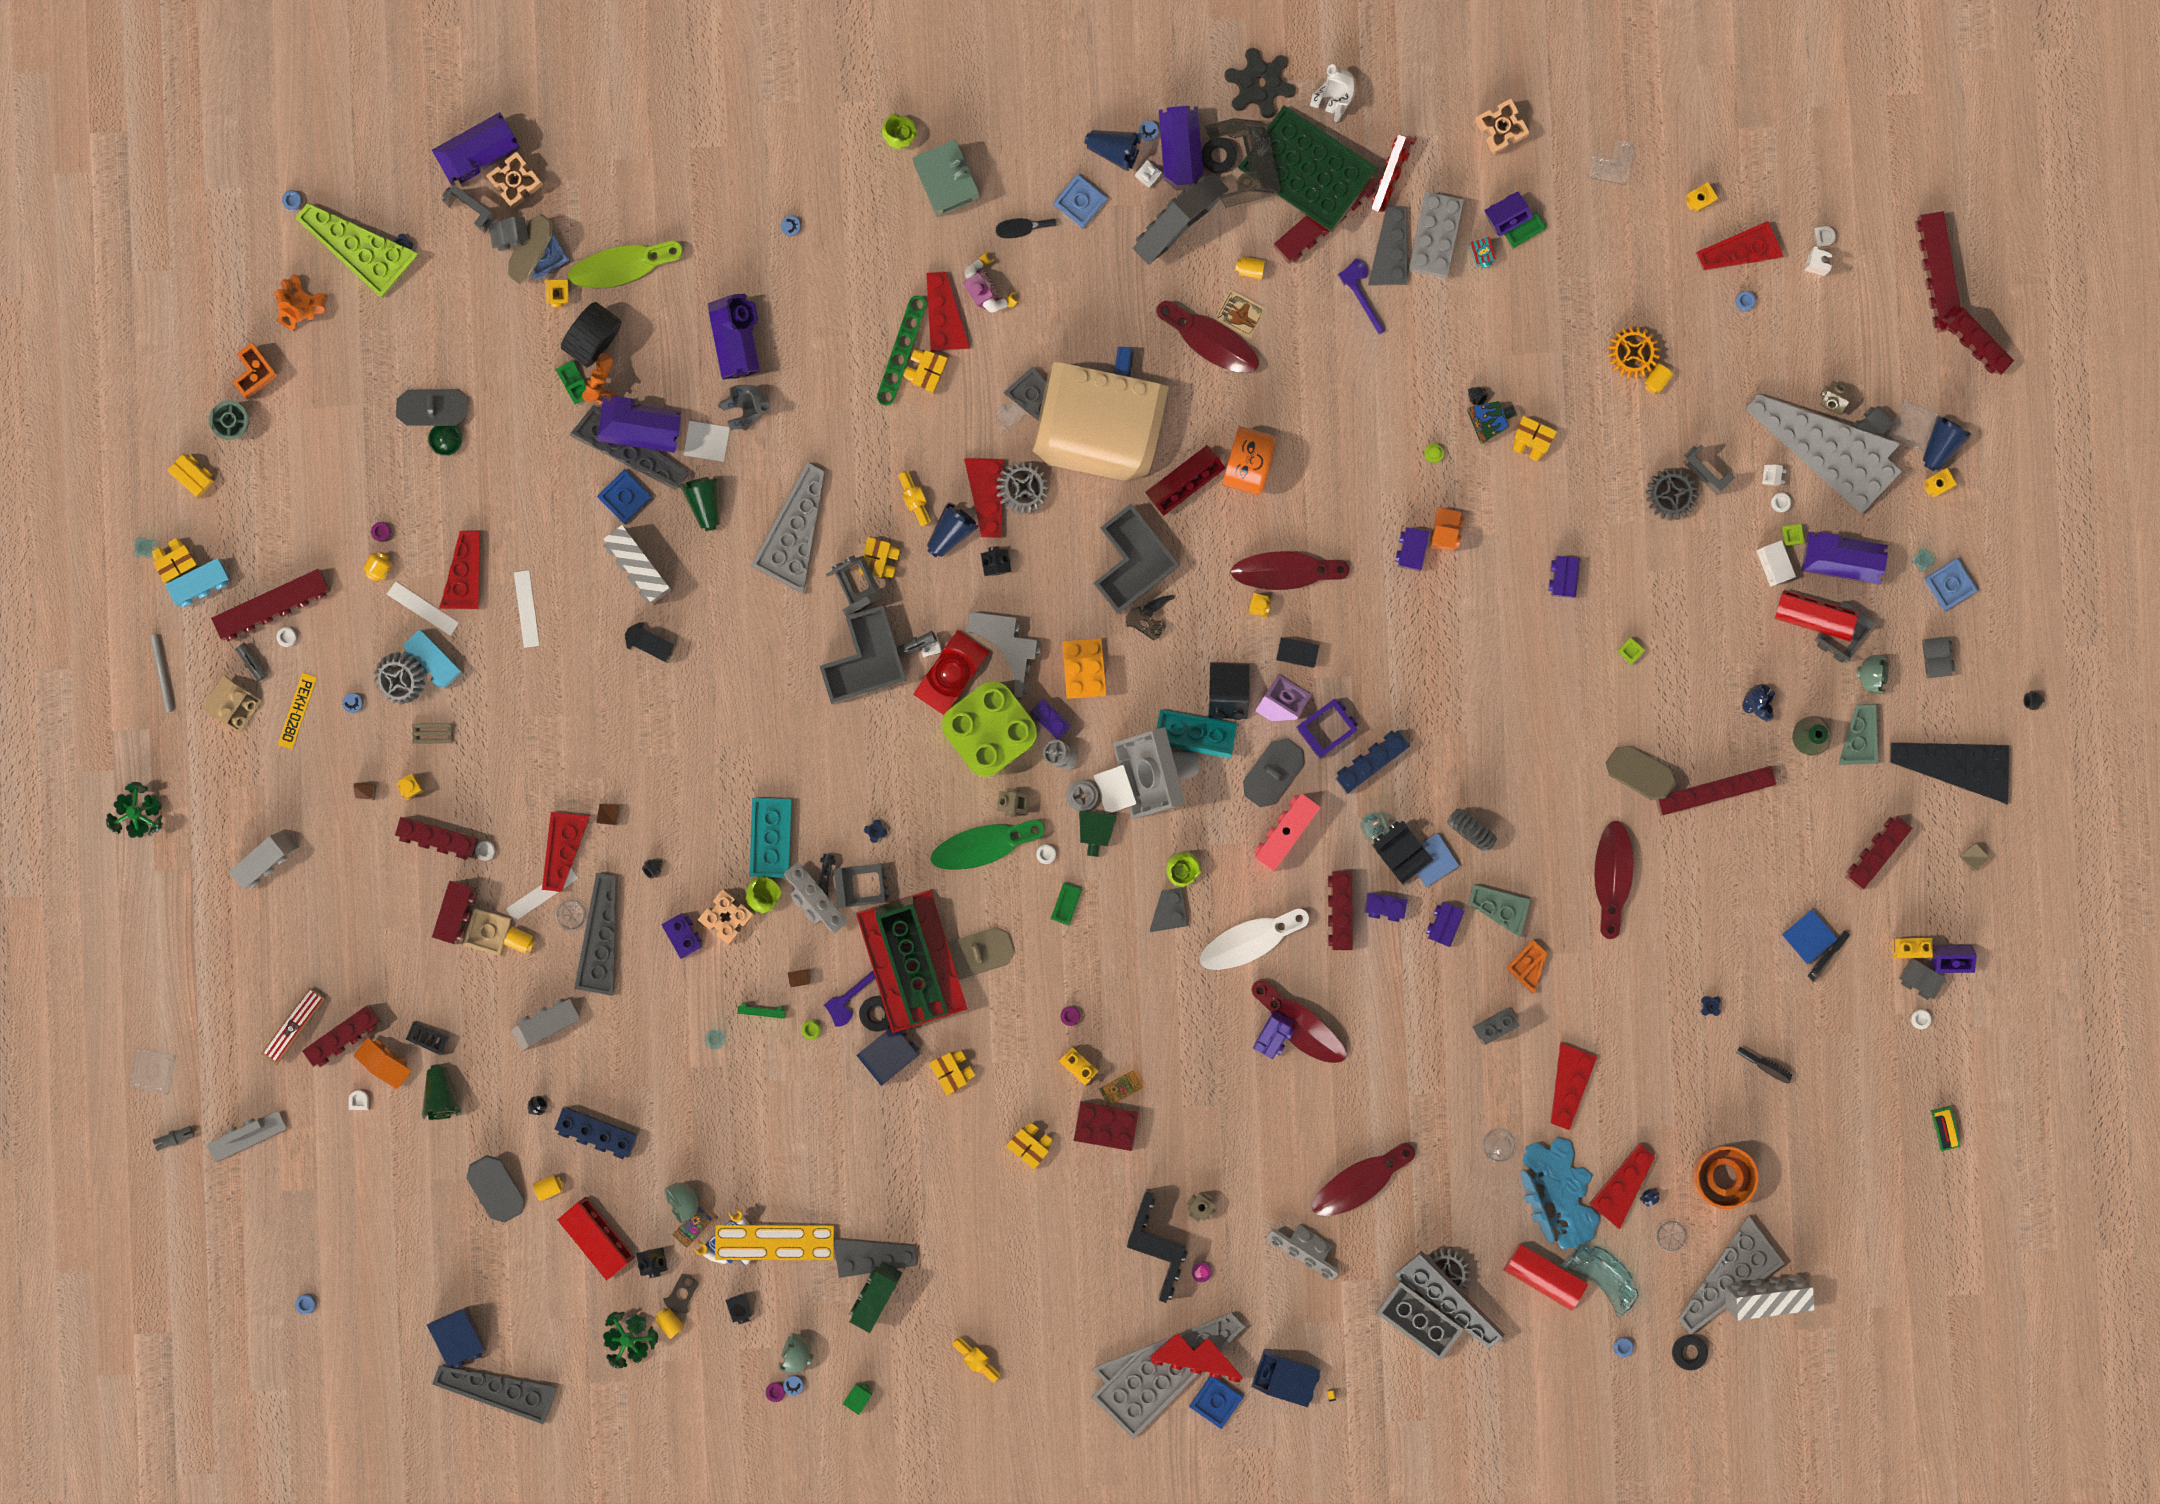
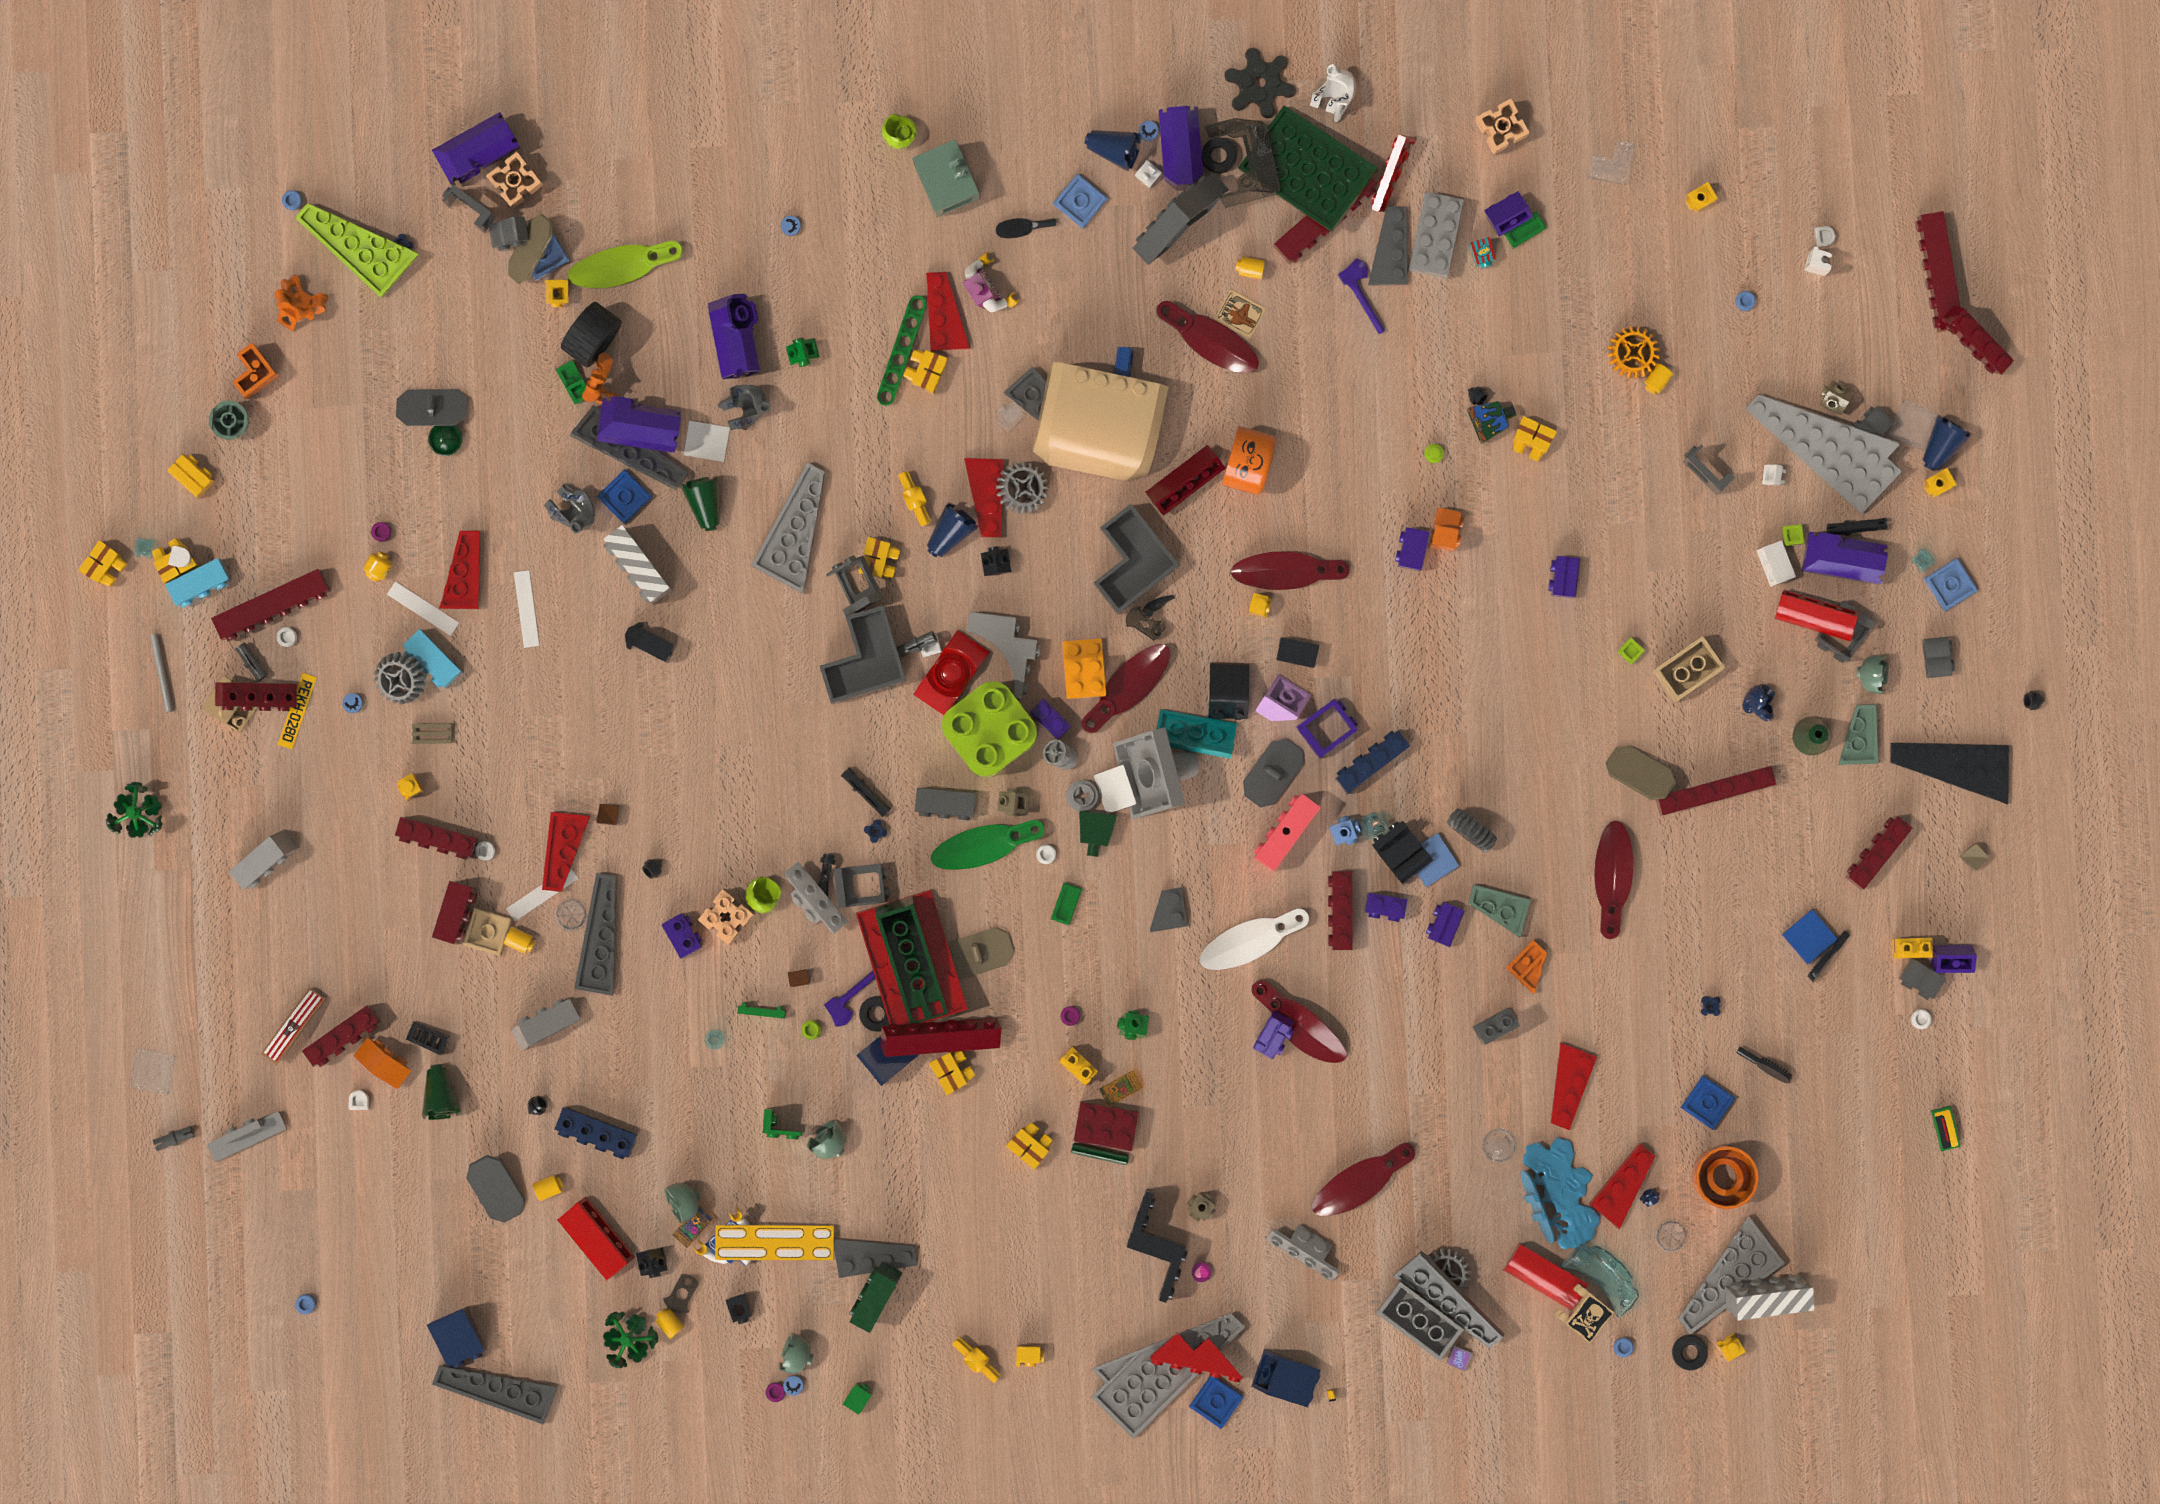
reddish brown slope [353,783,376,800] -> none
teal plate [749,798,792,878] -> none
lime hair [1166,851,1201,887] -> none
dark grey gear [1645,468,1699,521] -> none
red wing [1696,221,1784,271] -> none
white tile [1771,493,1791,513] -> none
none -> yellow hips [78,540,127,587]
none -> white tile [168,545,191,567]
none -> dark red brick [215,682,297,711]
none -> dark grey piece [544,483,596,533]
none -> green bracket [762,1108,804,1140]
none -> green brick [786,338,820,367]
none -> sand green cylinder [807,1120,846,1159]
none -> black pin [841,767,891,817]
none -> dark red brick [880,1017,1002,1057]
none -> dark grey brick [915,788,976,821]
none -> yellow brick [1016,1345,1044,1367]
none -> dark green axle [1071,1143,1129,1165]
none -> dark red plant [1081,644,1170,734]
none -> green brick [1117,1011,1149,1040]
none -> medium blue brick [1329,815,1363,845]
none -> tile [1446,1346,1472,1372]
none -> flag [1554,1284,1614,1343]
none -> tan brick [1652,636,1725,703]
none -> blue tile [1680,1075,1735,1130]
none -> yellow brick [1716,1333,1745,1362]
none -> black pin [1826,518,1887,536]

